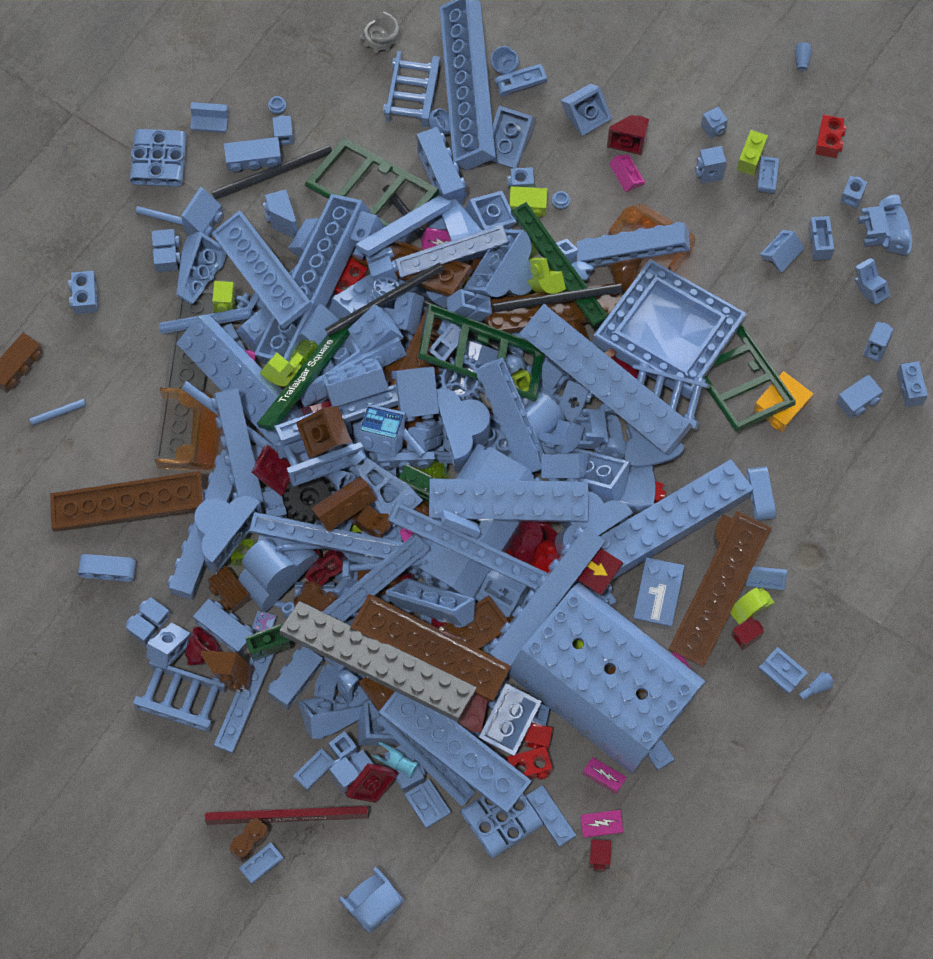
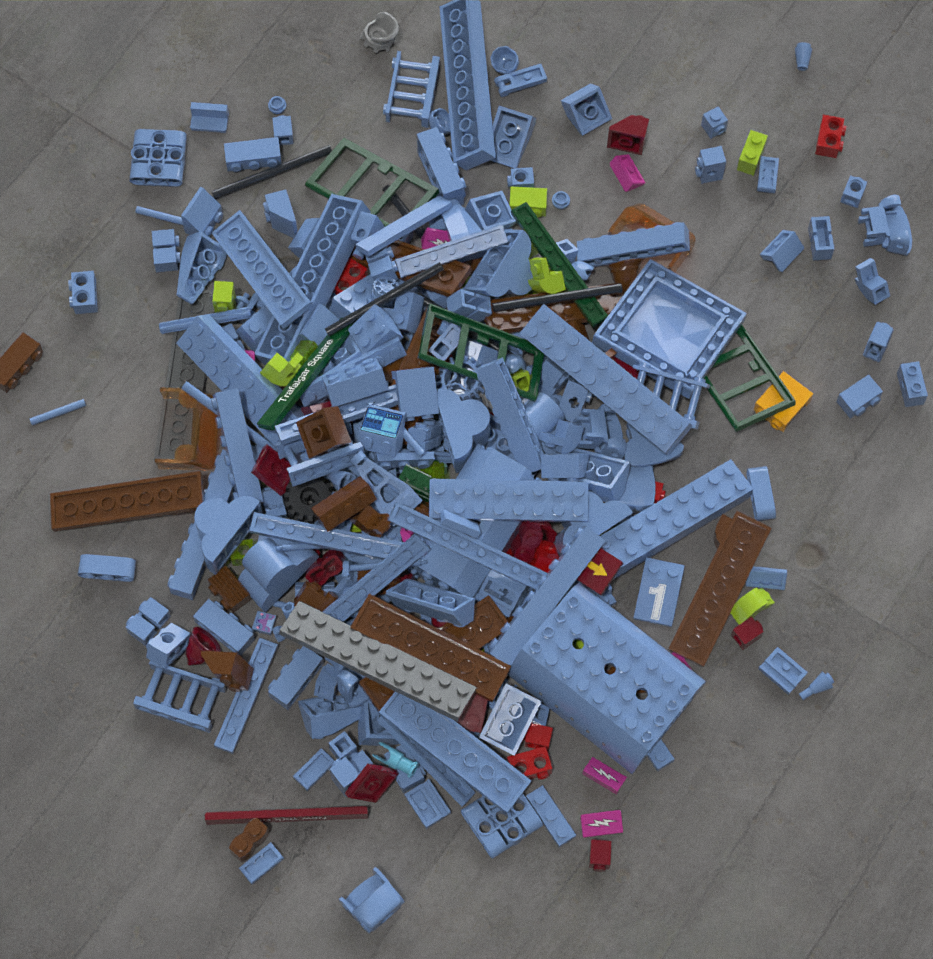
dark green brick [245,624,290,661] -> none

